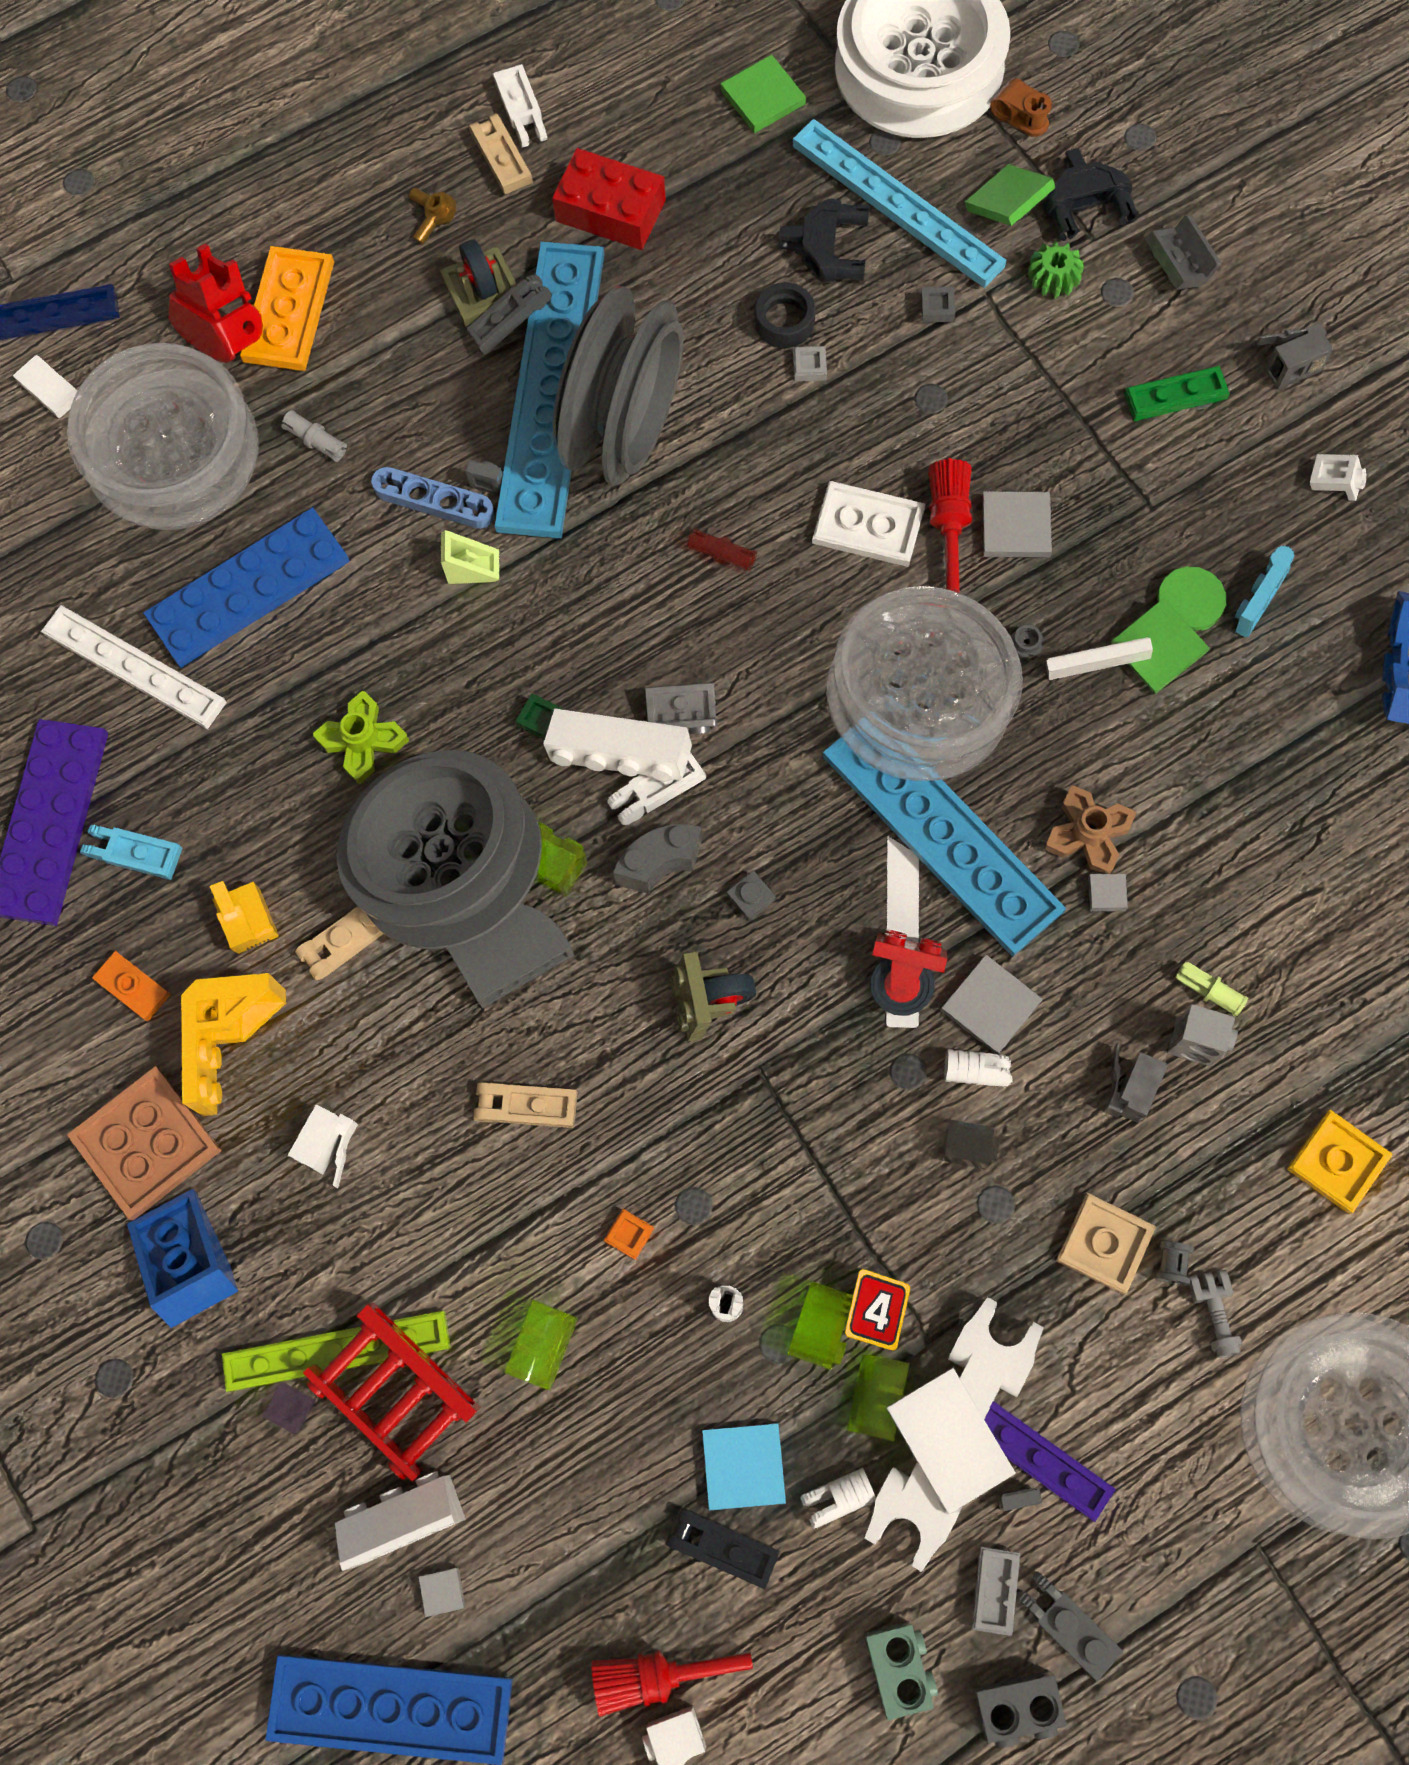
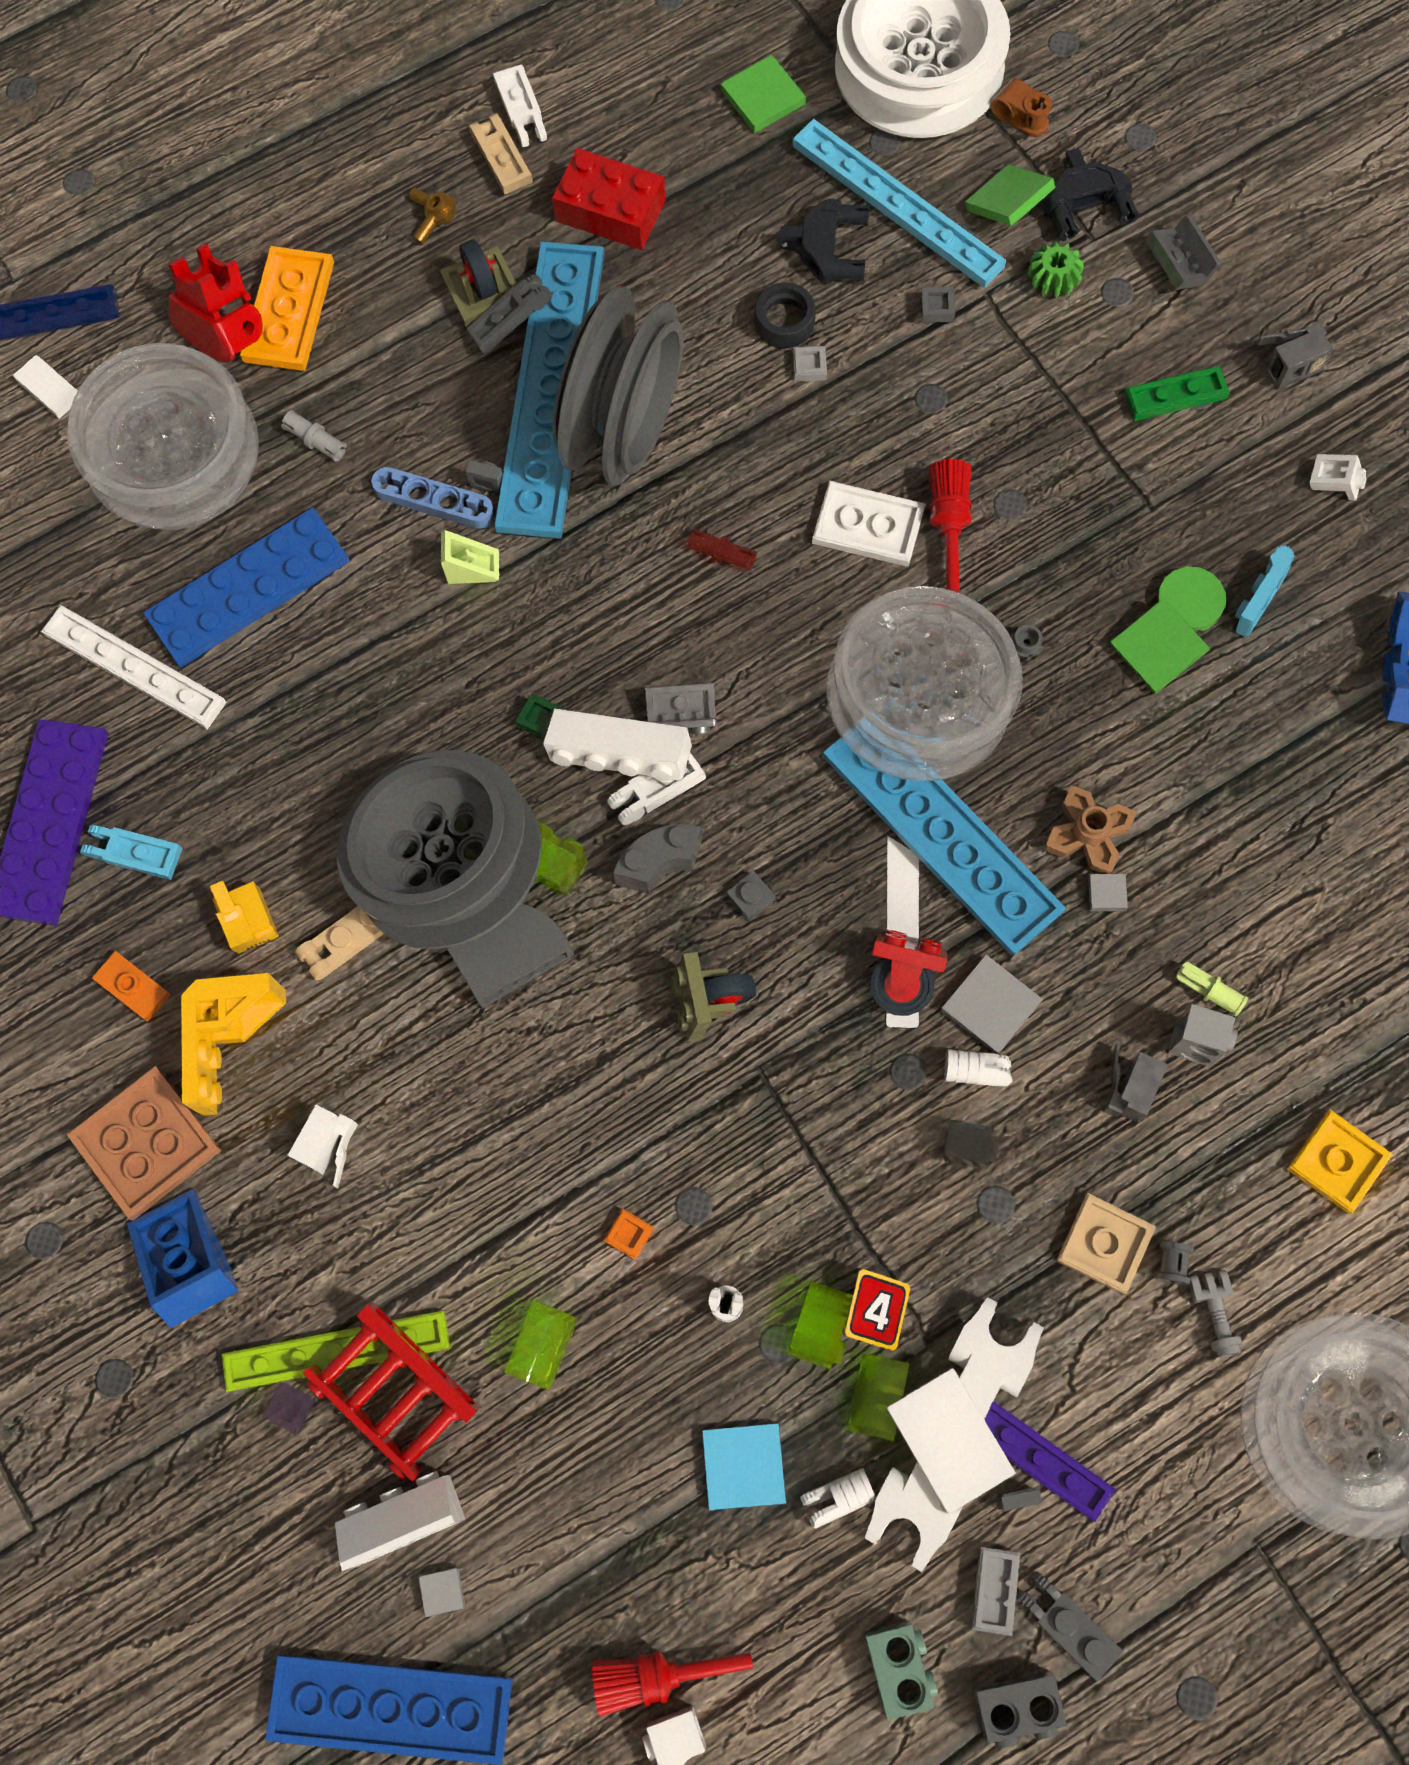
lime plant [313,691,409,784] -> none
tan plate [473,1083,578,1128] -> none
black plate [665,1507,780,1590] -> none
light grey tile [982,491,1052,558] -> none
white tile [1046,637,1153,680] -> none

